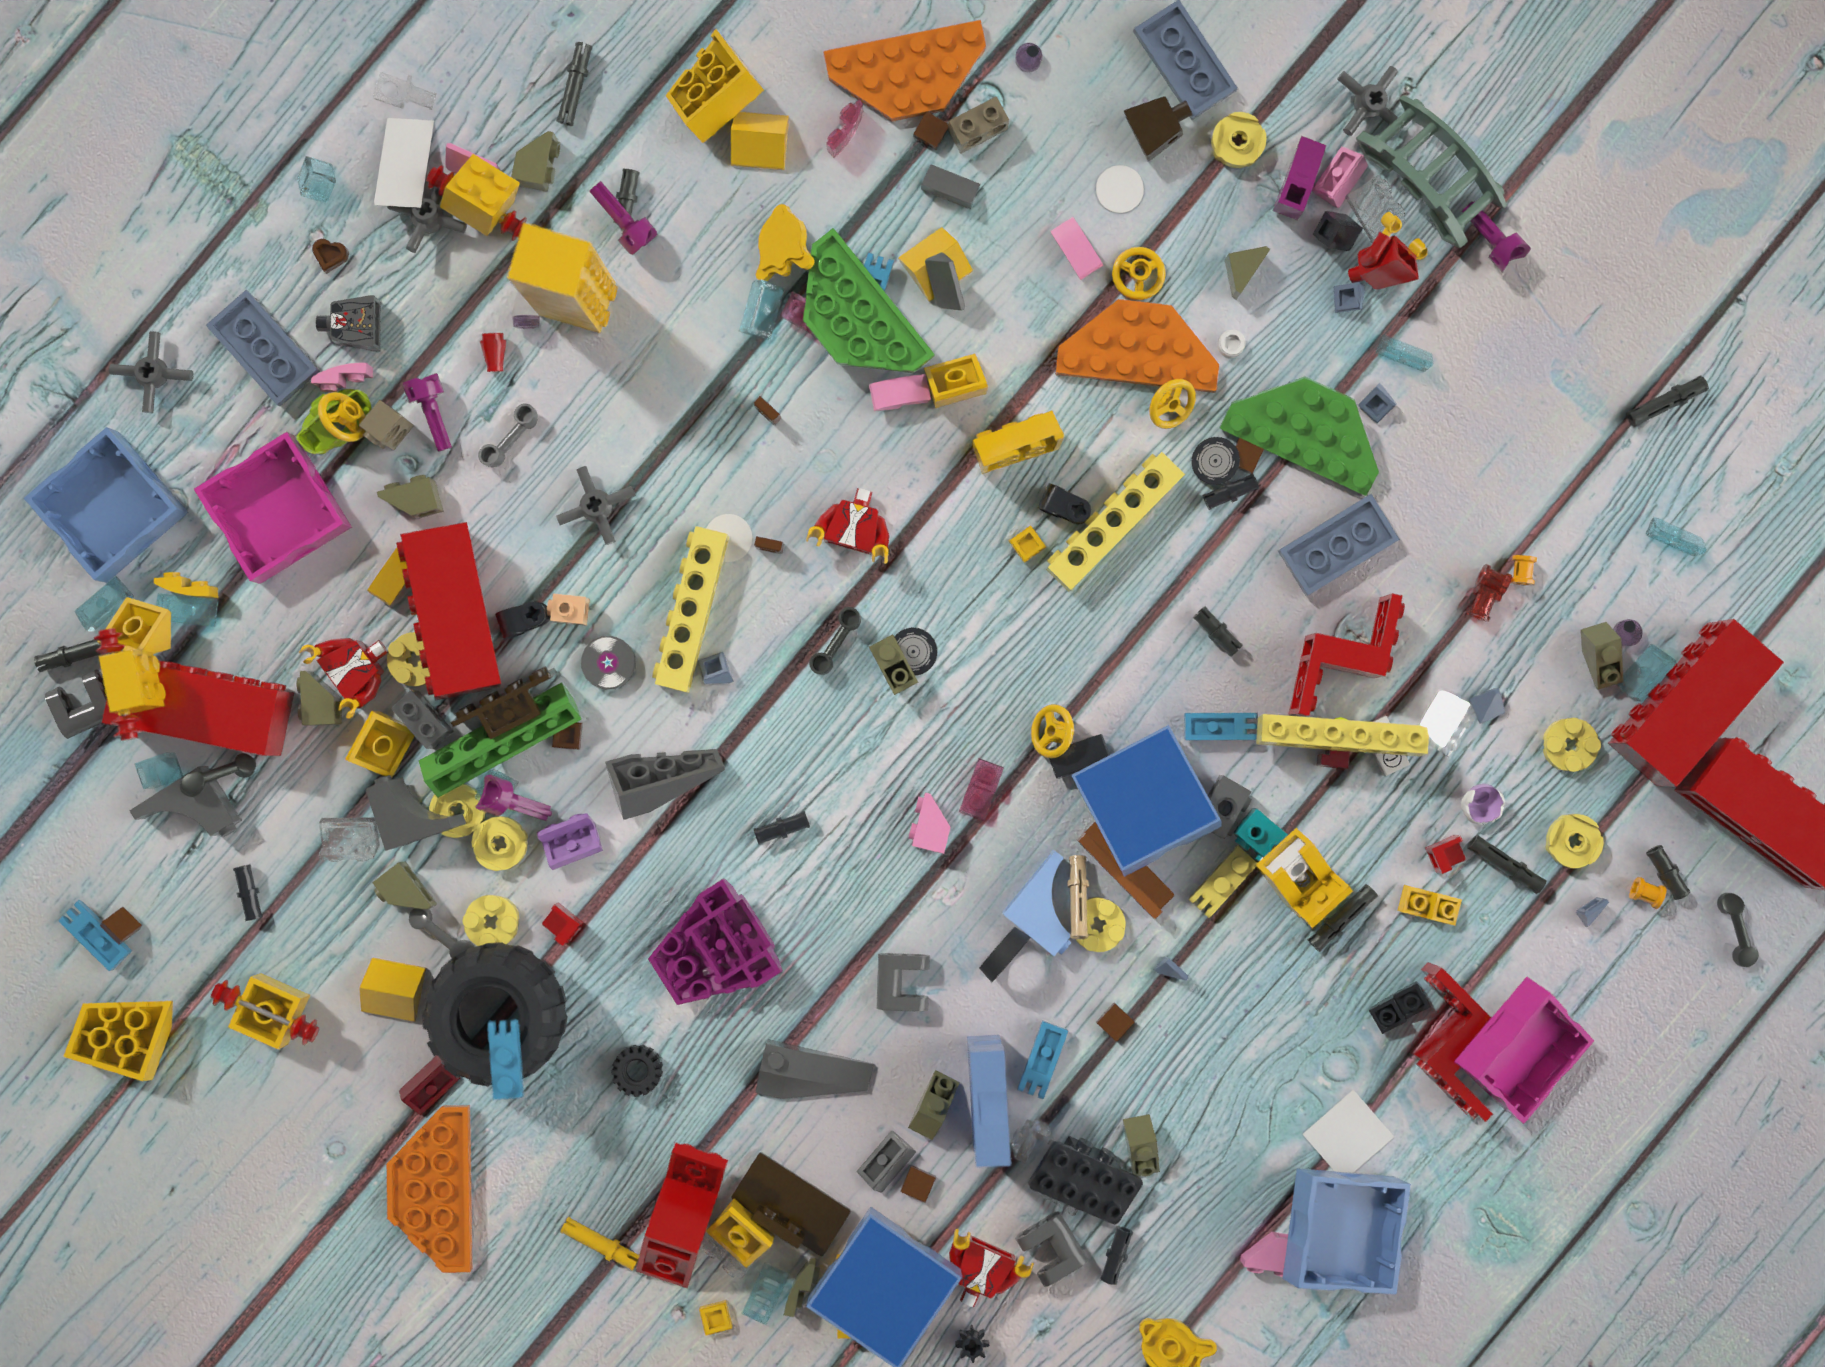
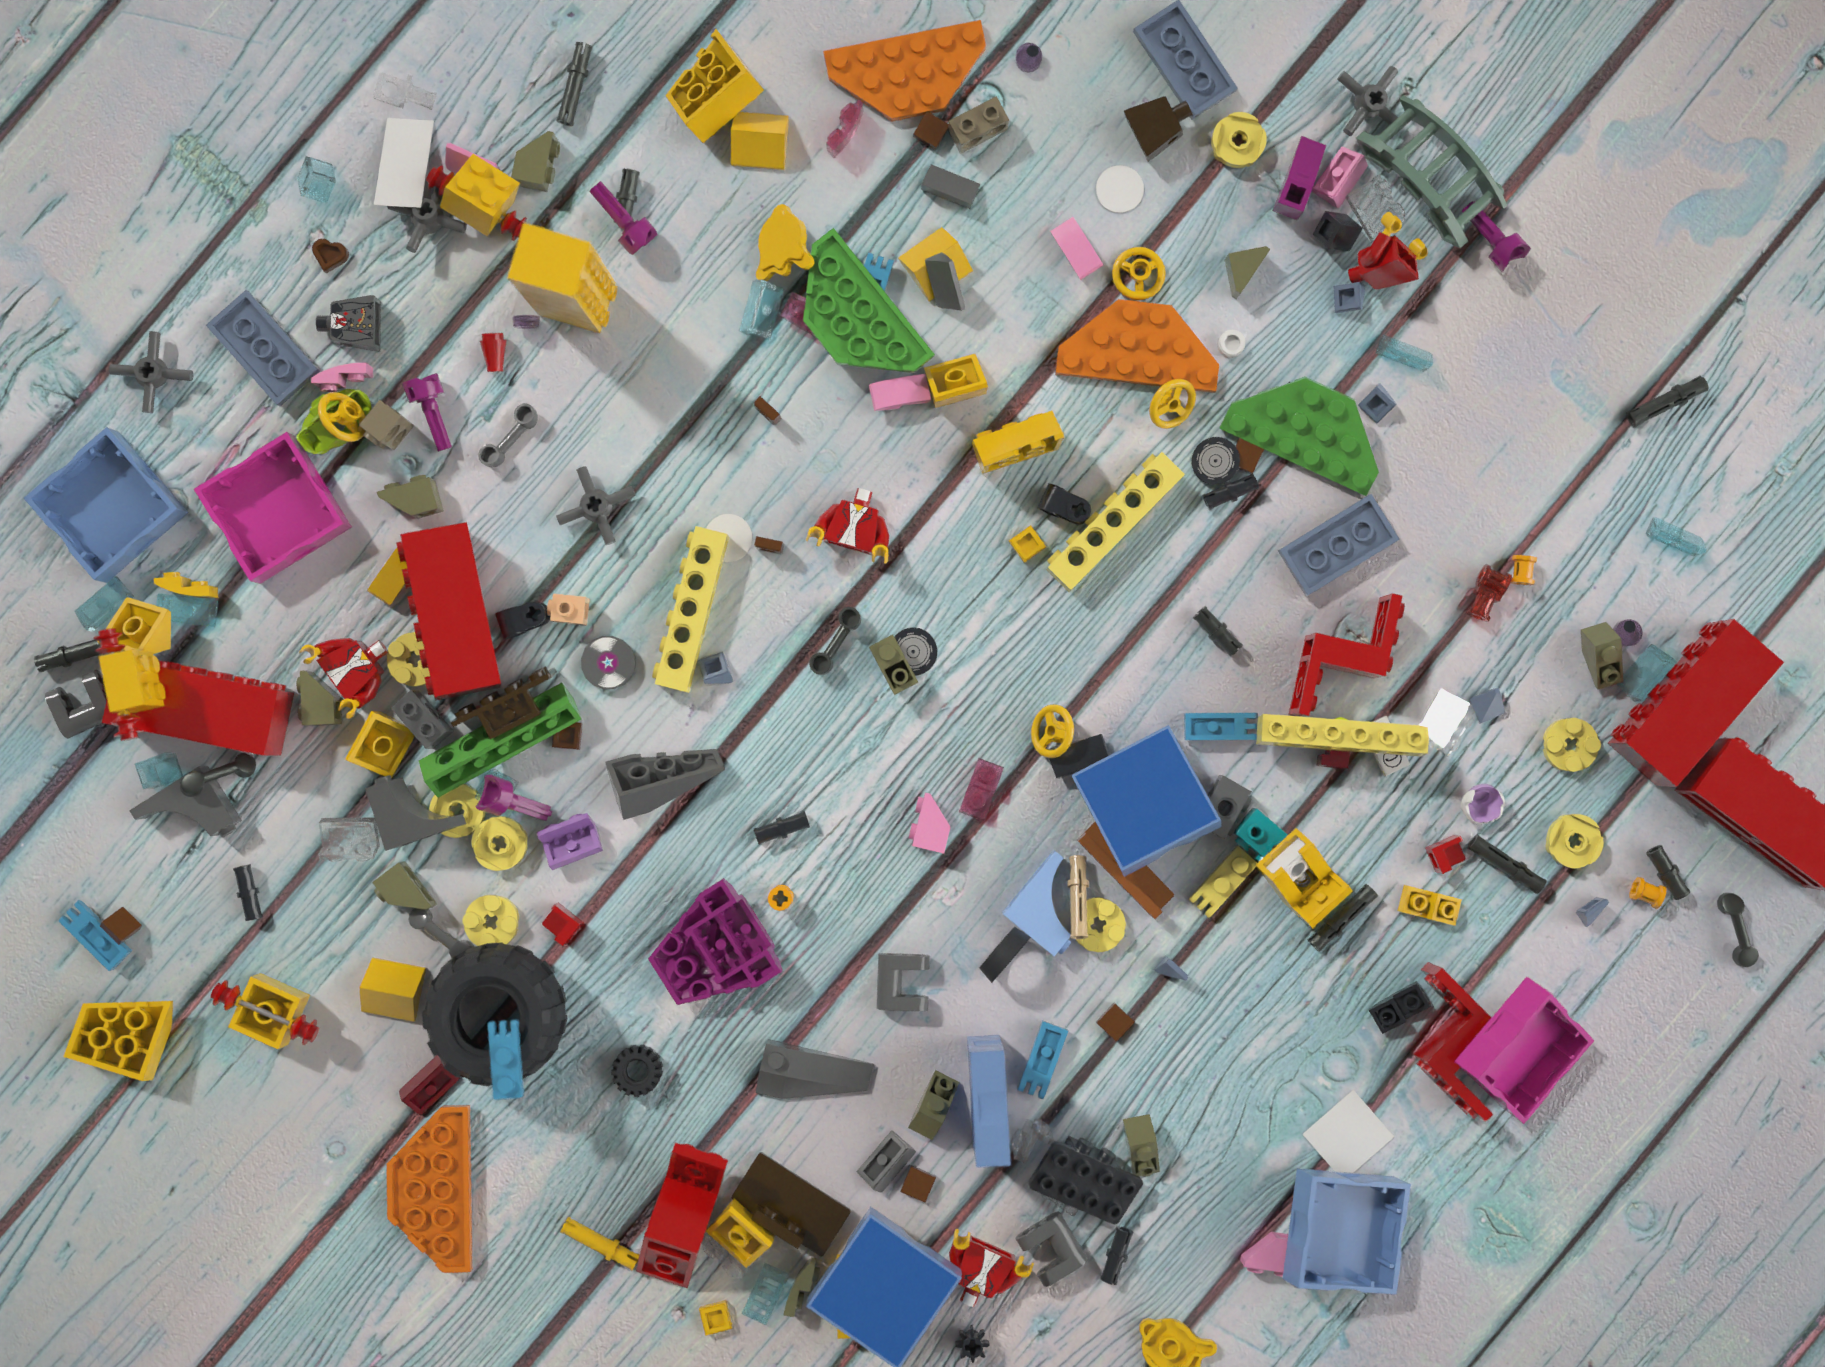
none -> light orange bush [768,885,794,911]

